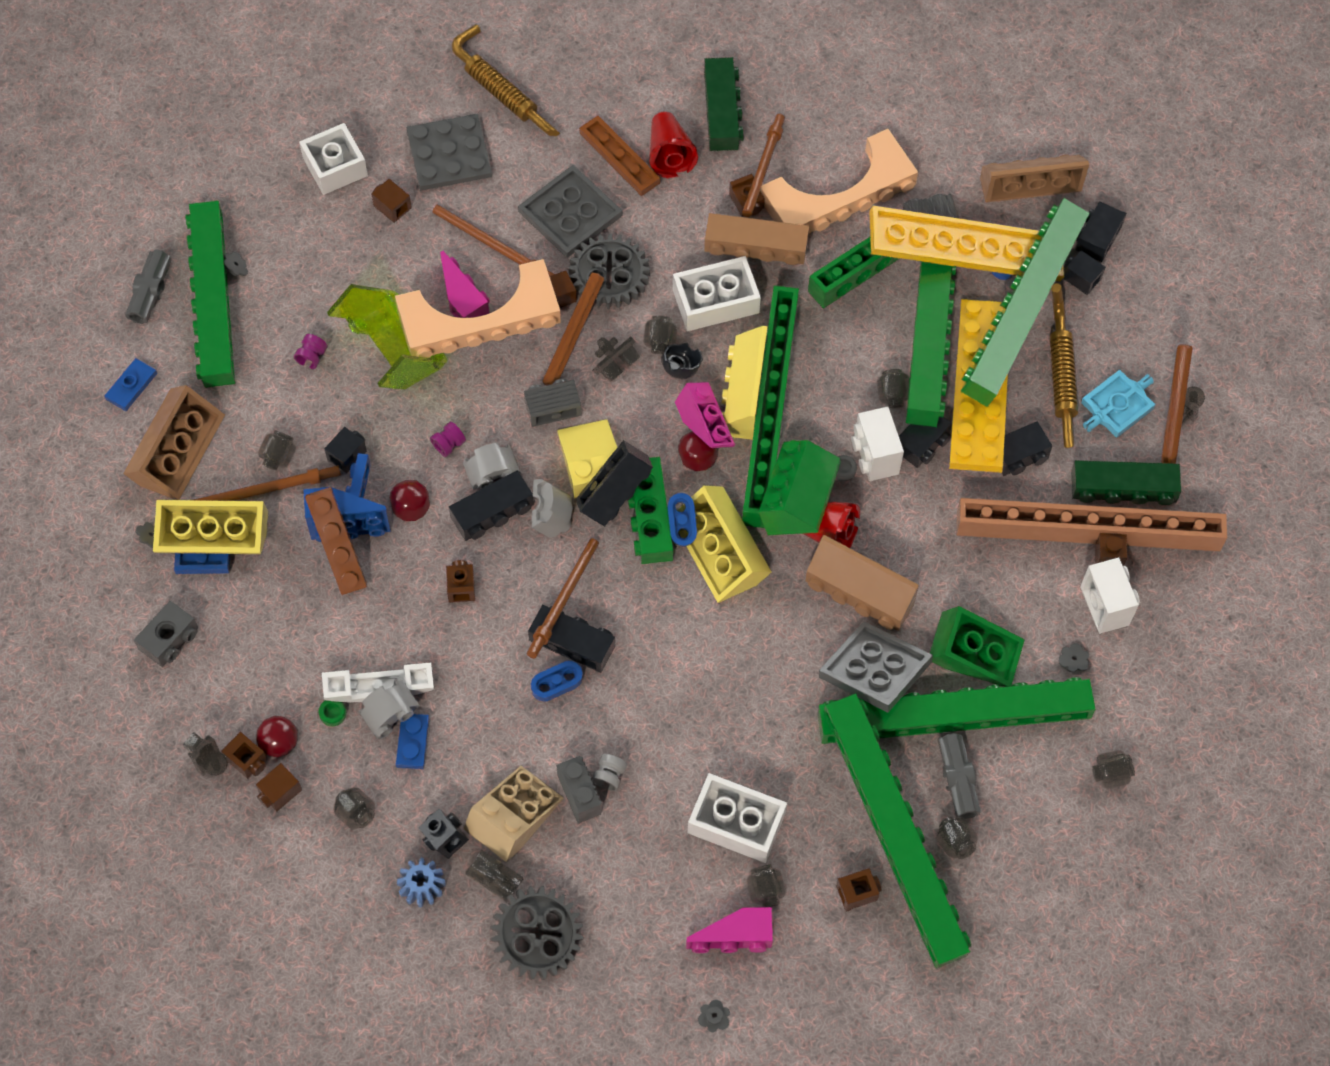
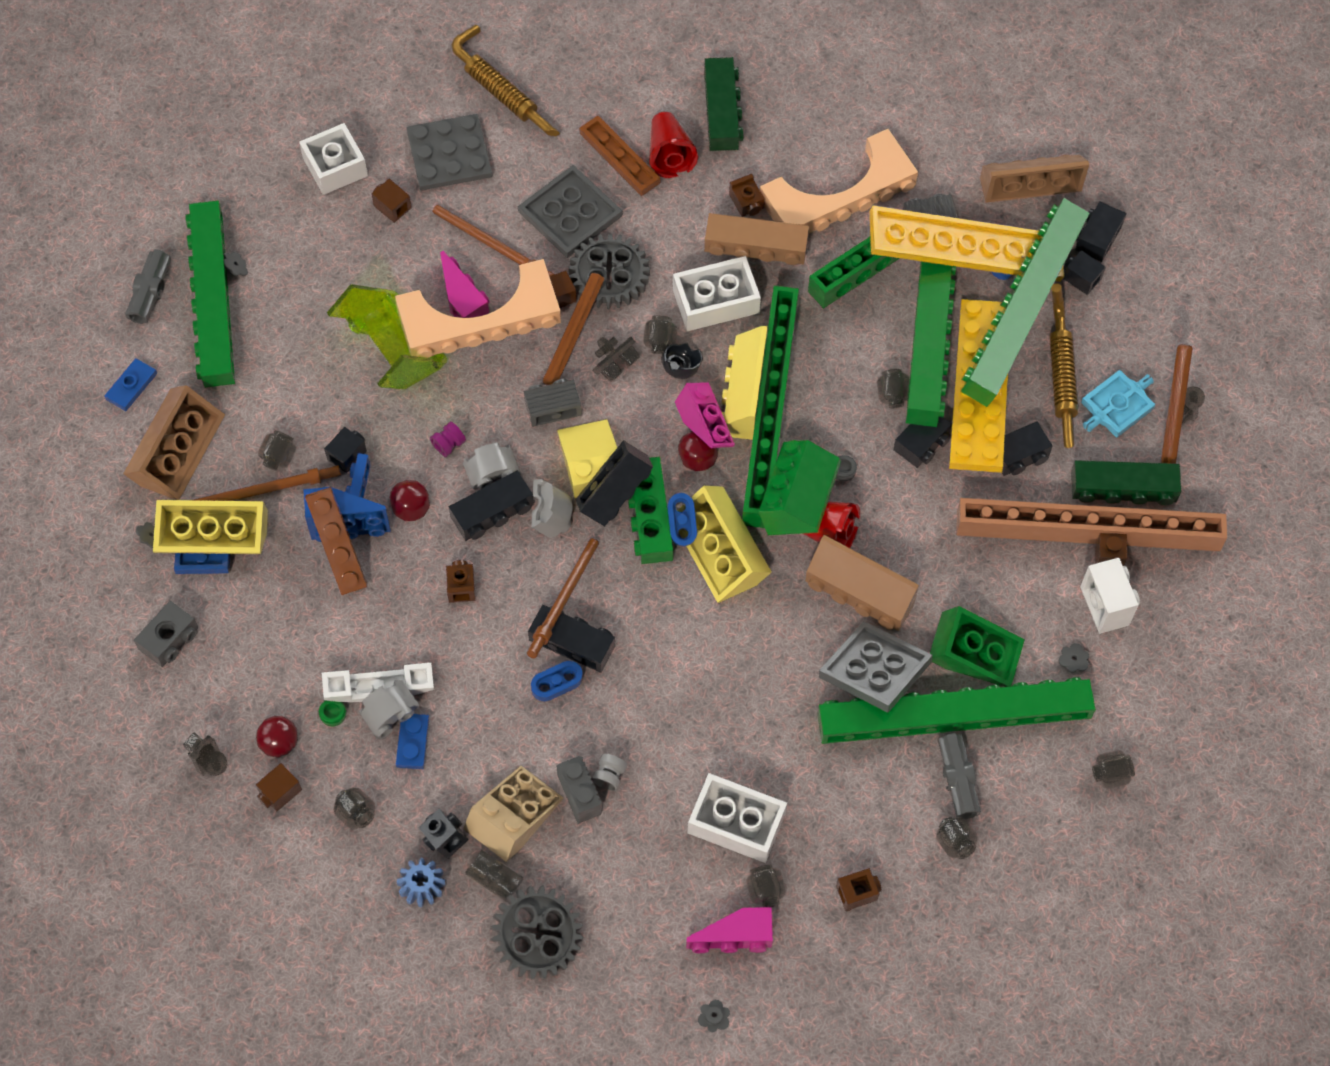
reddish brown brick [221,731,267,779] -> none
magenta wheel [293,334,328,369] -> none
dark orange bar [742,114,785,217] -> none
green brick [823,693,972,969] -> none
white brick [851,407,904,481] -> none

